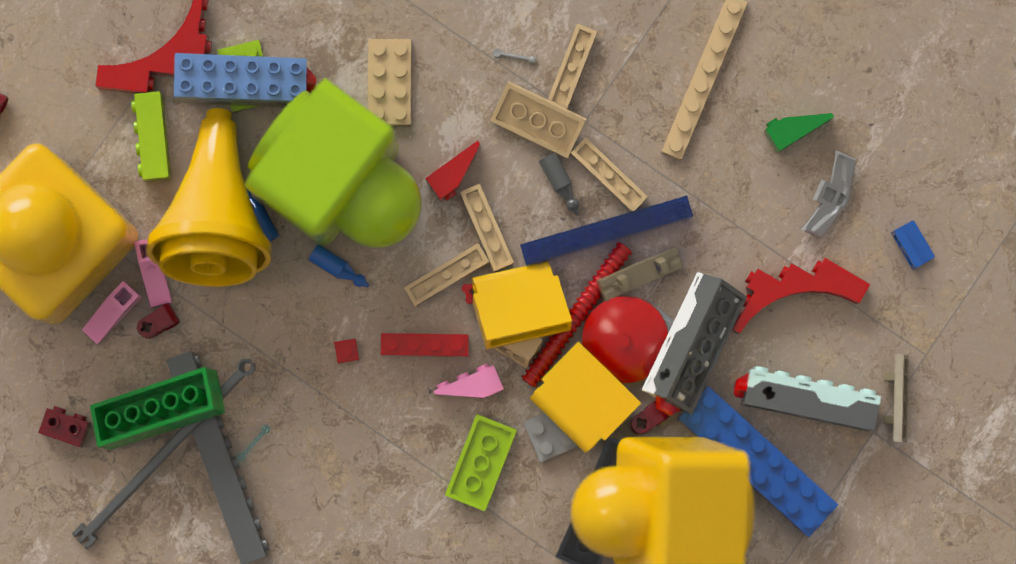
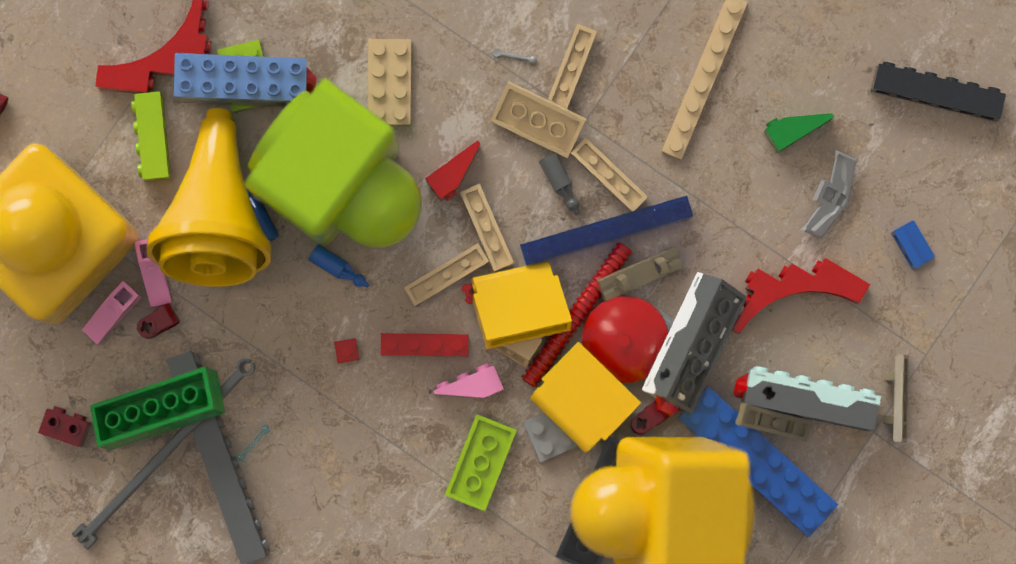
none -> dark tan hinge [735,403,812,442]
none -> black brick [870,62,1006,122]

